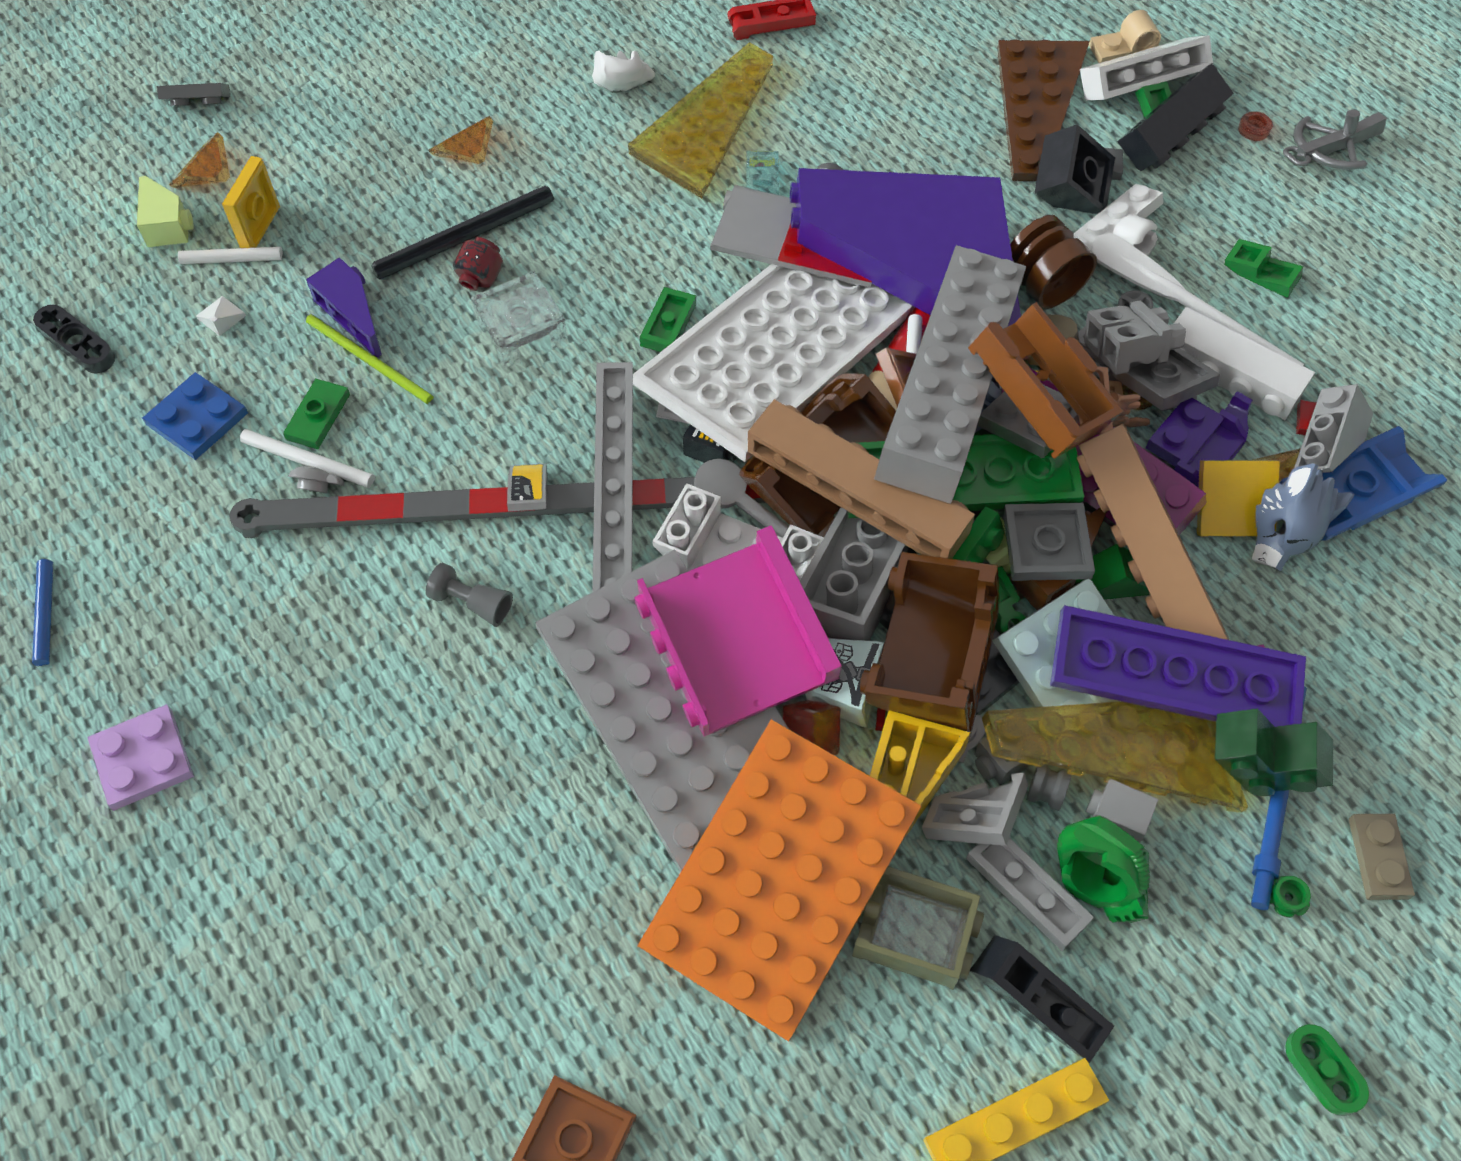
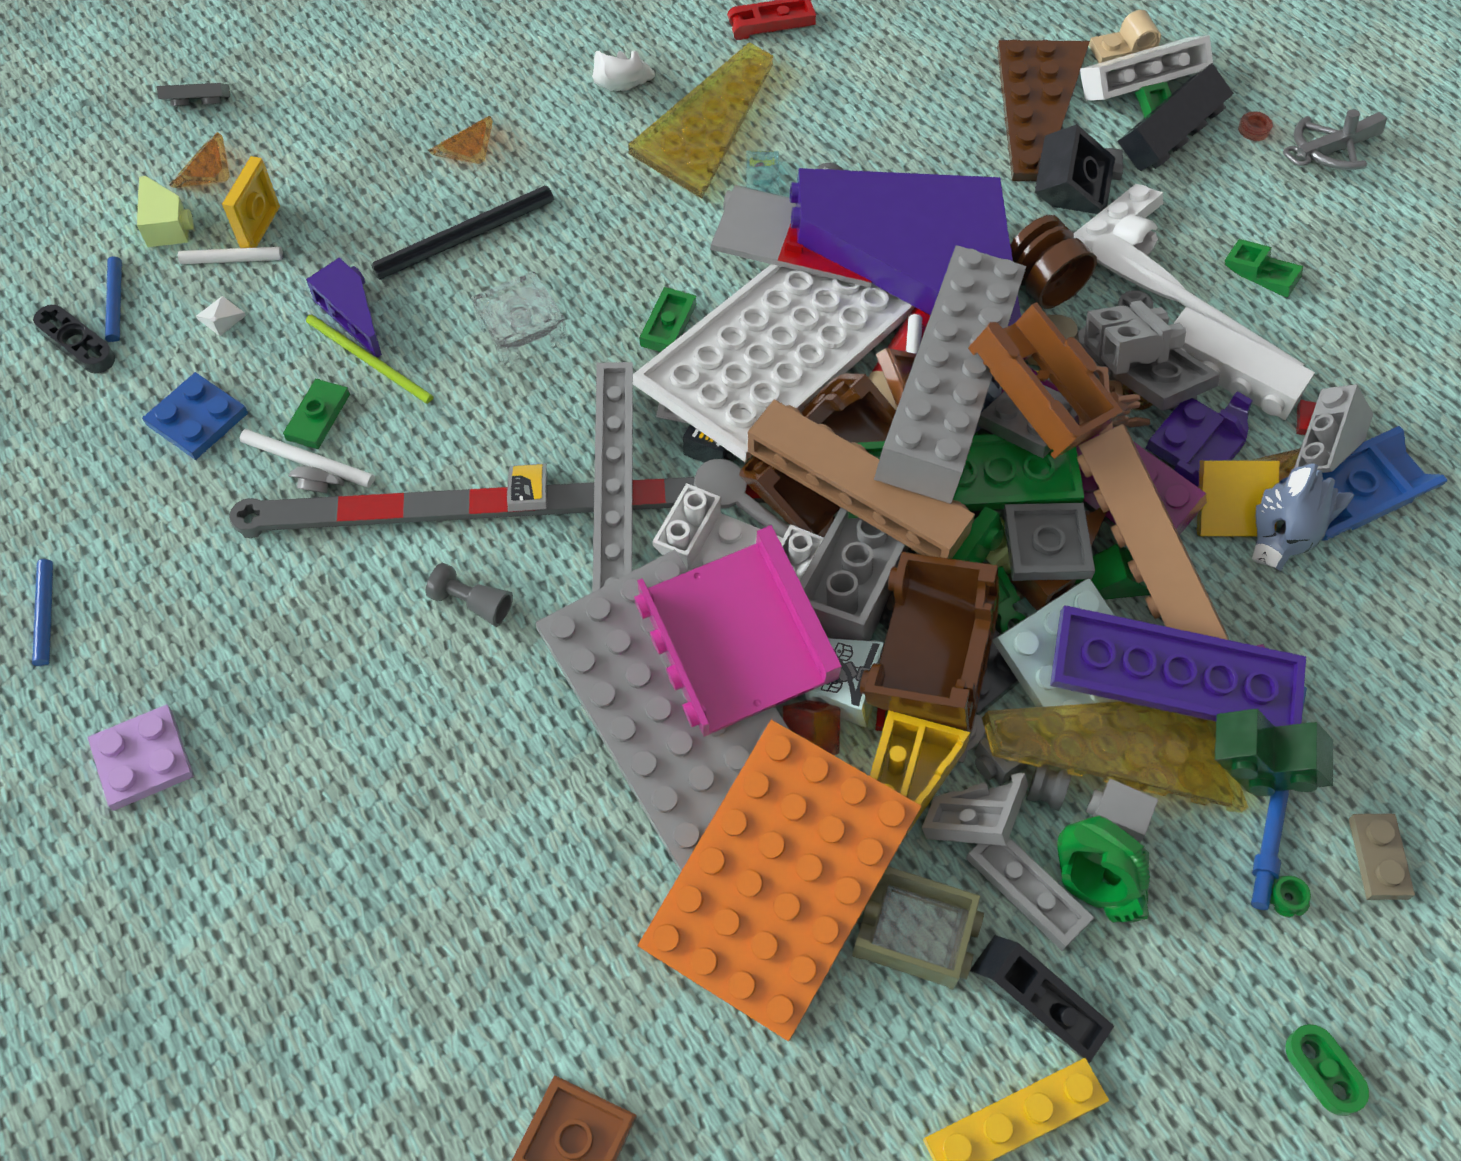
dark red head [453,237,503,291] -> none
none -> blue bar [105,256,122,342]

